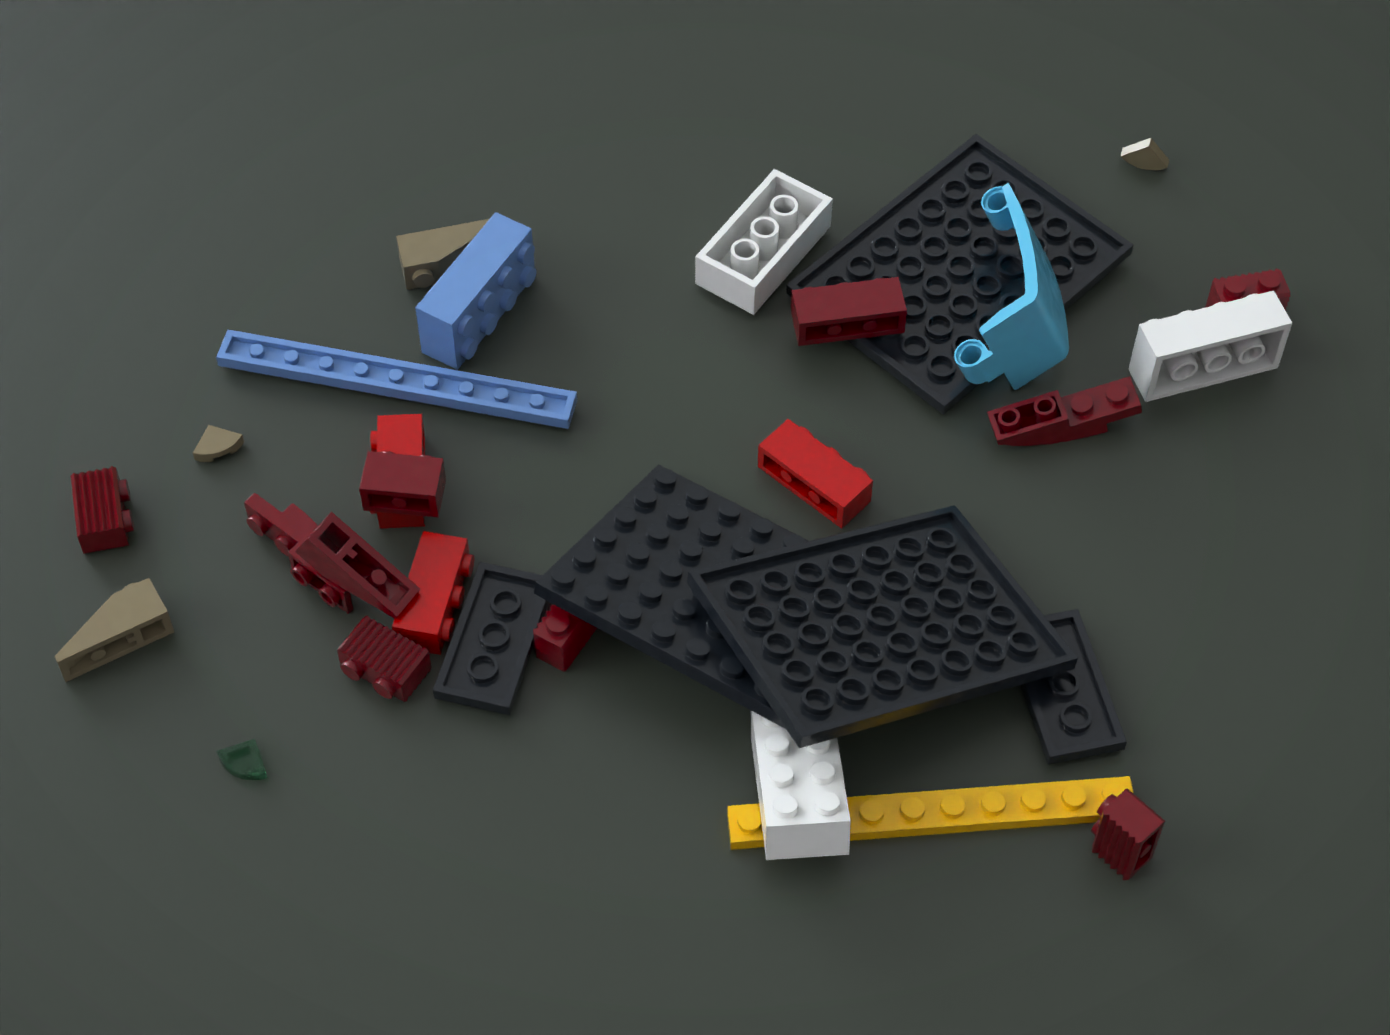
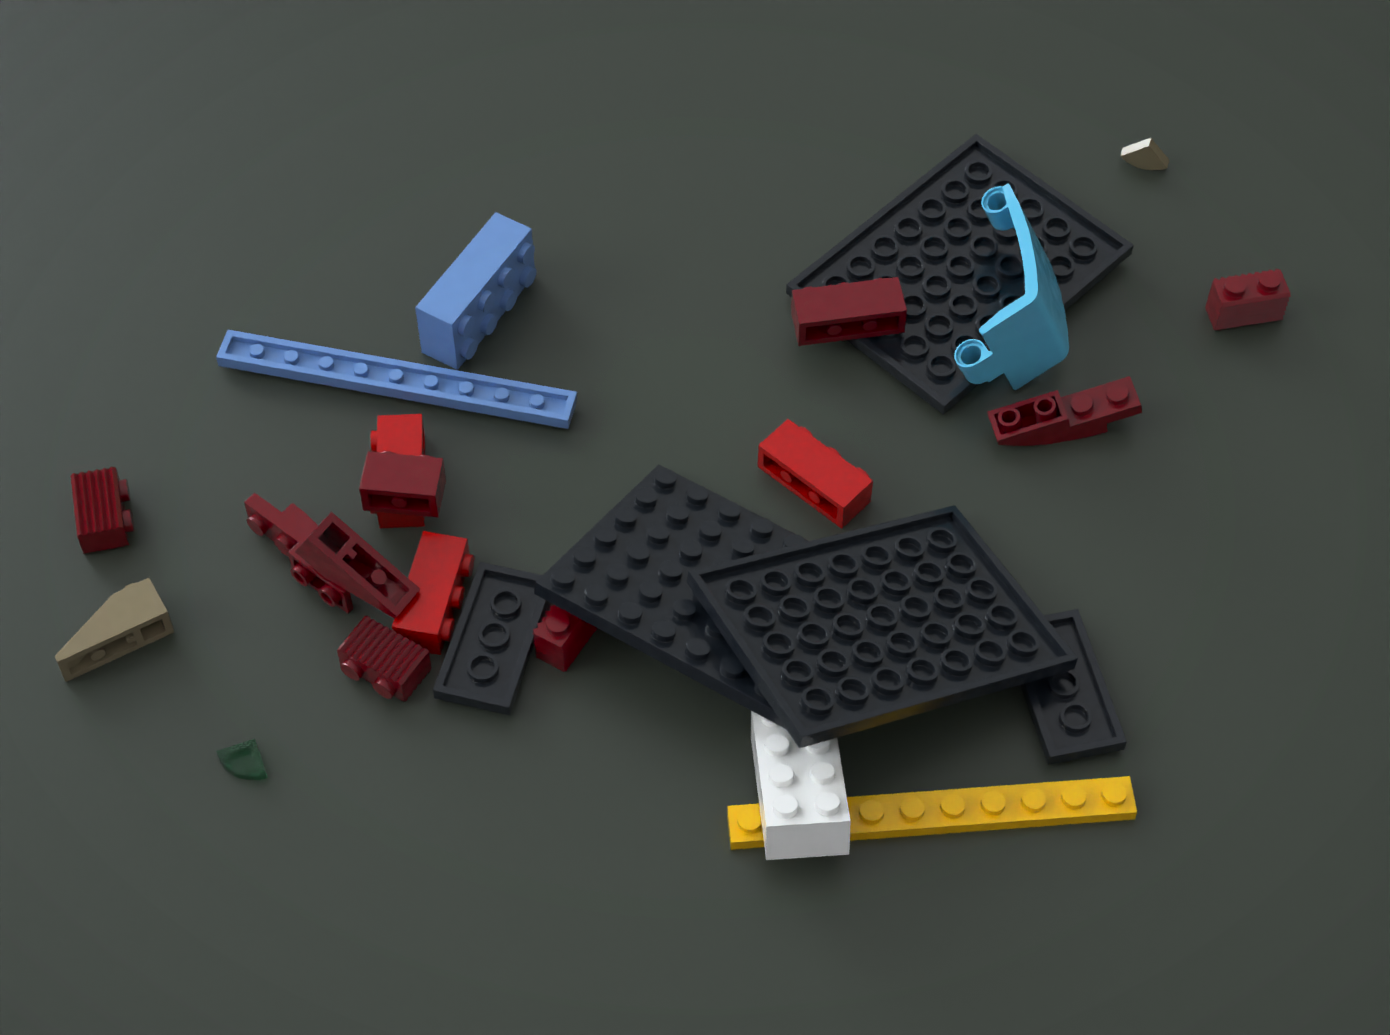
dark tan tile [193,425,244,462] -> none
dark tan slope [396,219,489,290] -> none
white brick [695,169,833,315] -> none
dark red brick [1091,789,1166,880] -> none
white brick [1128,290,1292,402] -> none

